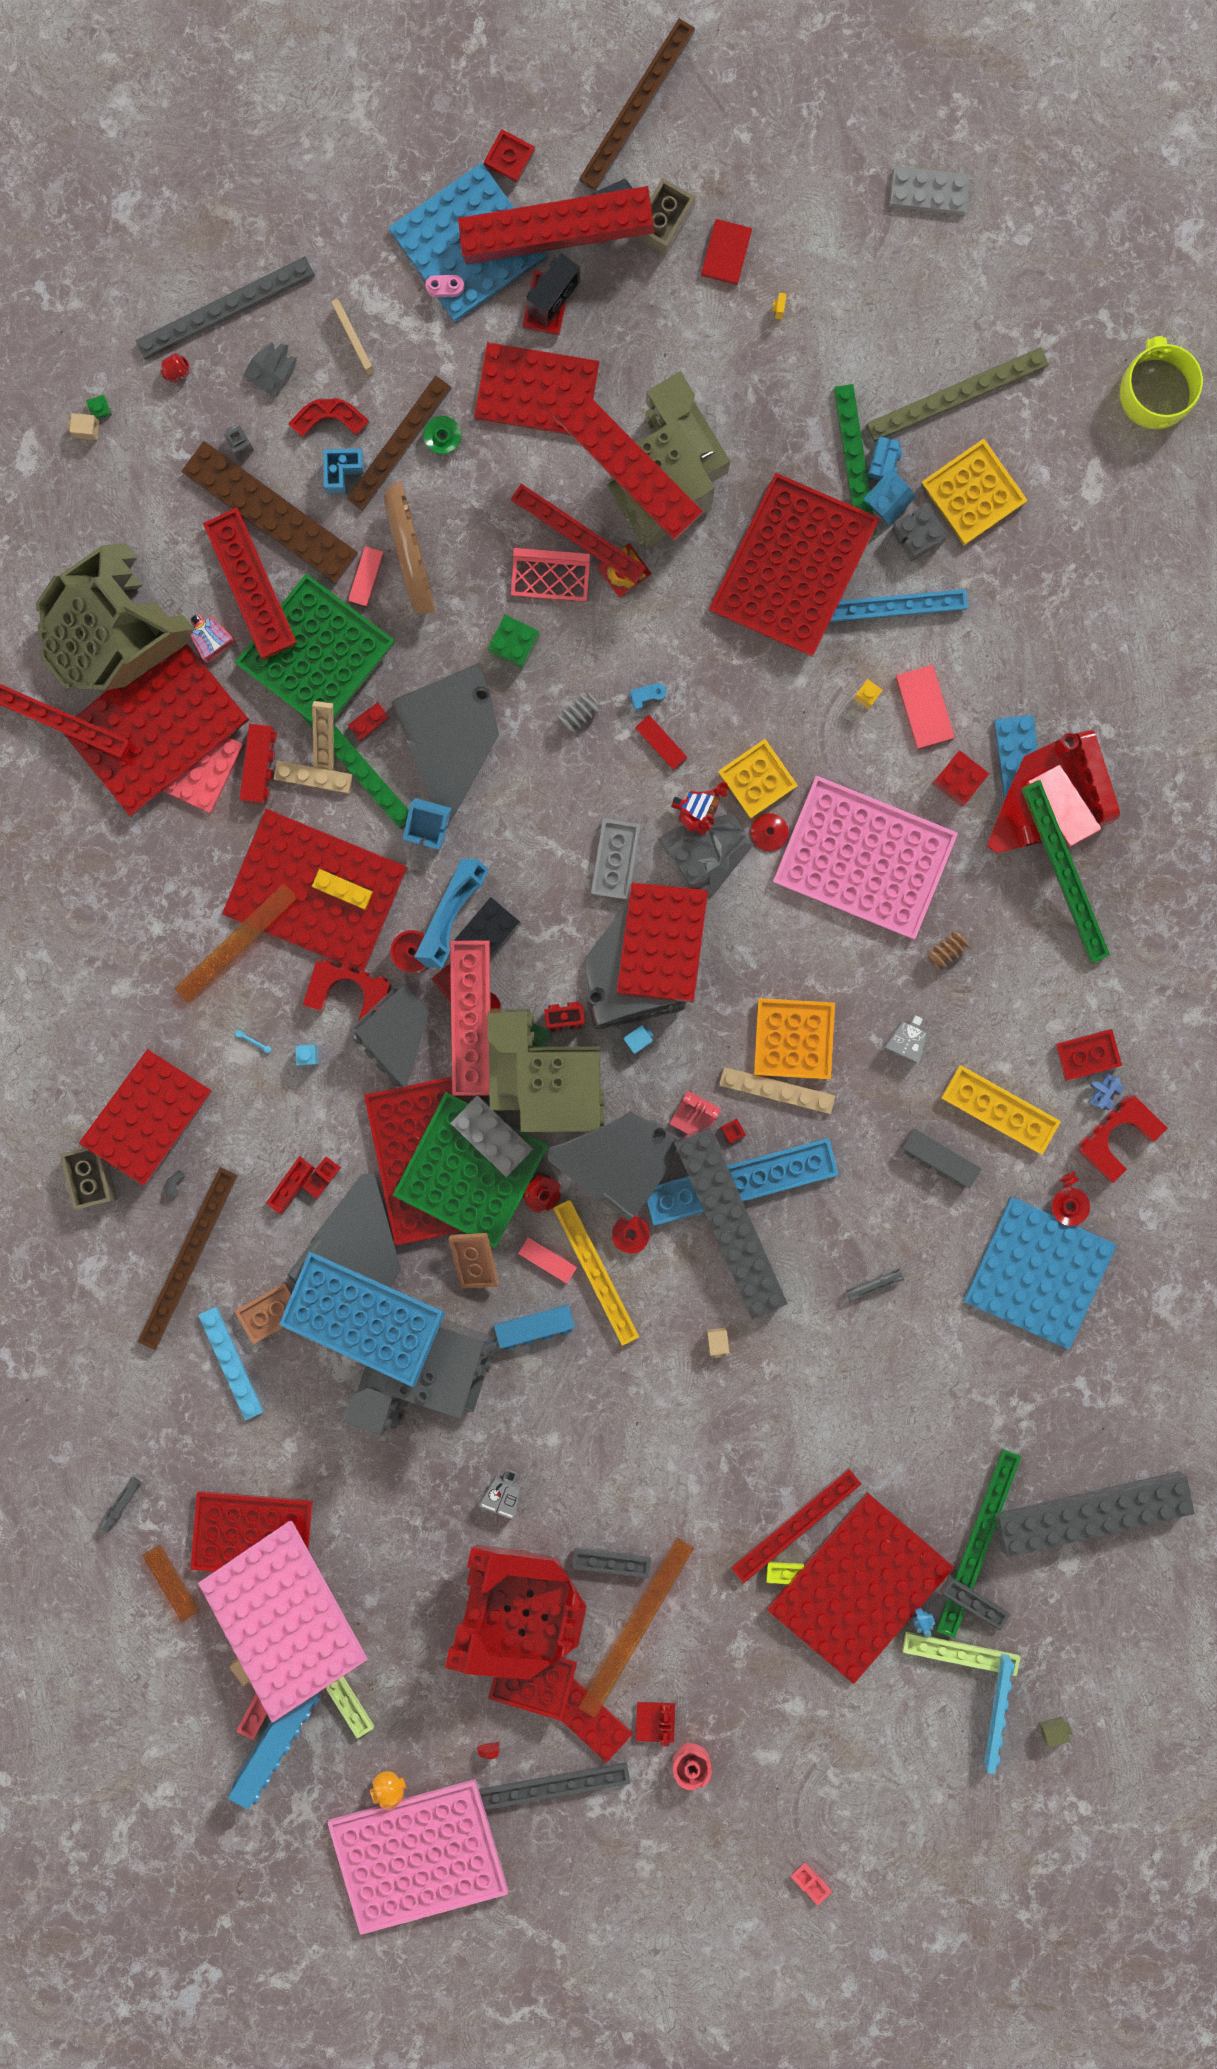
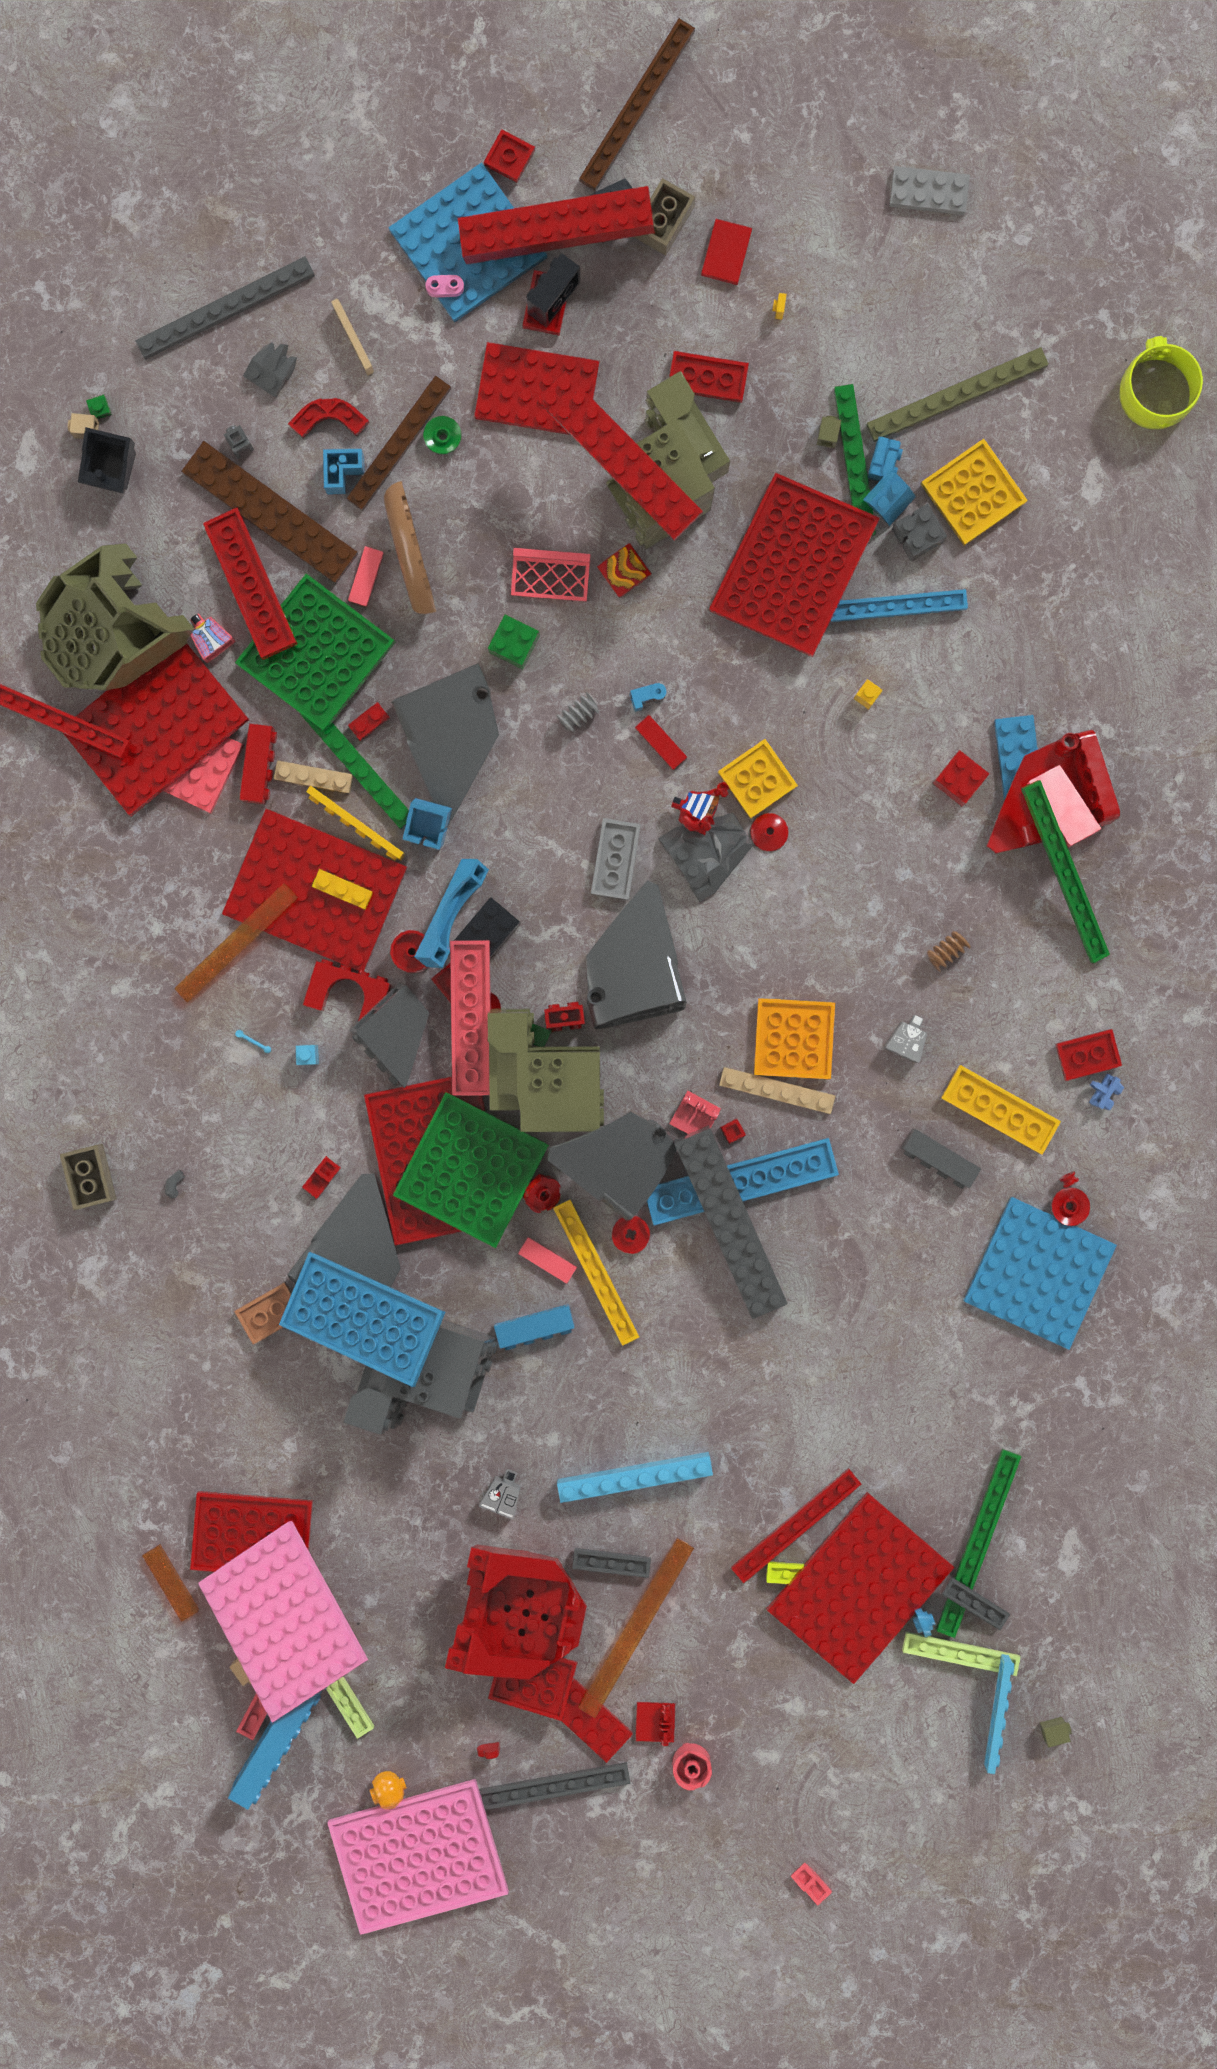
red plate [79,1049,212,1186] -> none
dark grey pin [98,1477,142,1533] -> none
reddish brown plate [138,1167,238,1350] -> none
red head [160,354,190,383] -> none
medium azure plate [198,1306,264,1420] -> none
red plate [266,1156,315,1215] -> none
tan plate [312,701,334,770] -> none
nougat plate [449,1233,499,1289] -> none
light grey plate [450,1095,533,1177] -> none
red plate [511,483,646,584] -> none
red plate [617,882,708,1003] -> none
medium azure brick [623,1025,654,1054] -> none
tan brick [707,1328,730,1358] -> none
bright pink plate [773,776,958,940] -> none
dark grey pin [846,1268,904,1302] -> none
coral tile [896,665,955,749] -> none
dark grey brick [994,1471,1195,1557] -> none
red arch [1076,1095,1168,1183] -> none
none -> black piece [78,427,136,494]
none -> yellow plate [306,785,405,861]
none -> medium azure brick [557,1452,713,1503]
none -> red plate [669,351,749,403]
none -> olive brick [816,416,841,448]

